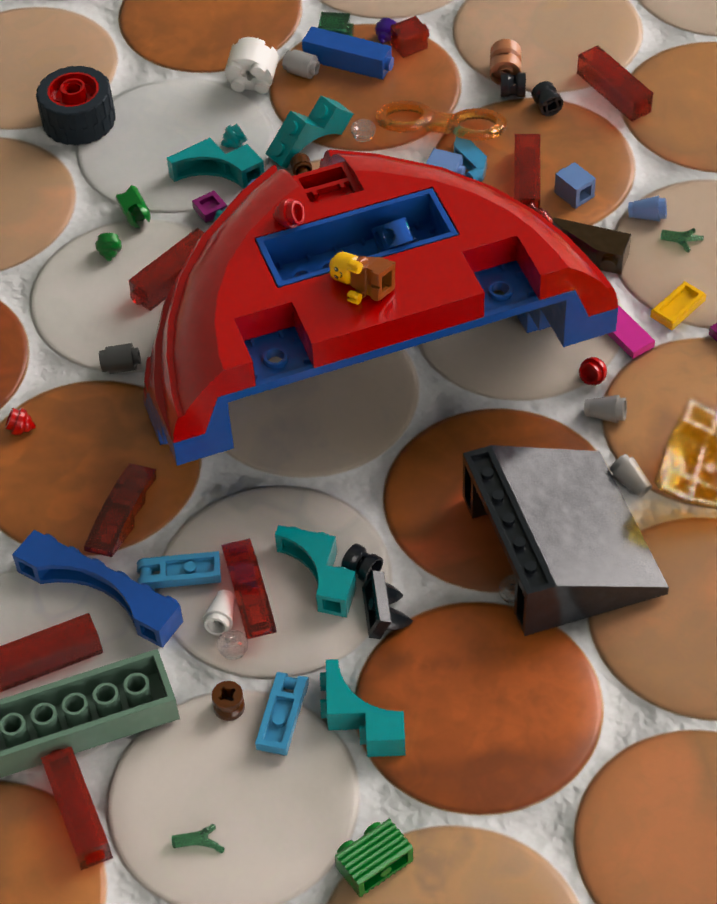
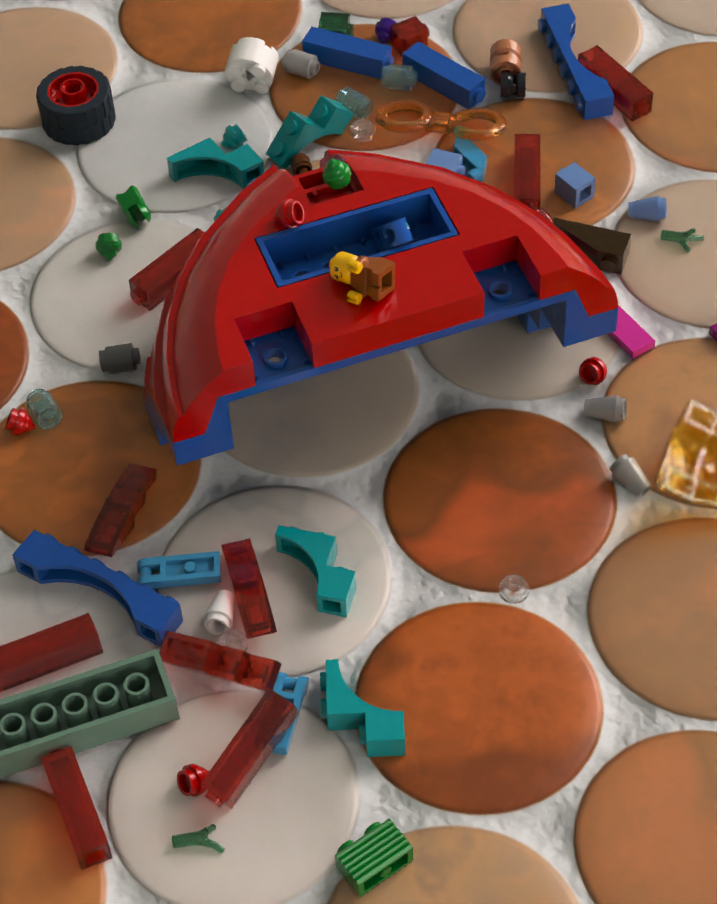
magenta plate [192,190,227,223] -> none
reddish brown wheel [212,681,245,721] -> none
black wheel [341,543,383,583] -> none
black tile [362,570,413,639] -> none
slope [463,445,669,636] -> none
black wheel [531,81,564,116] -> none
yellow tile [650,281,706,330] -> none
none -> clear light blue brick [26,389,63,429]
none -> clear red slope [159,631,282,693]
none -> red plate [177,763,211,797]
none -> clear red brick [200,688,299,809]
none -> green plate [322,159,351,189]
none -> clear light blue brick [335,87,373,120]
none -> clear light blue brick [381,64,418,91]
none -> blue brick [402,42,486,110]
none -> blue arch [538,3,614,120]

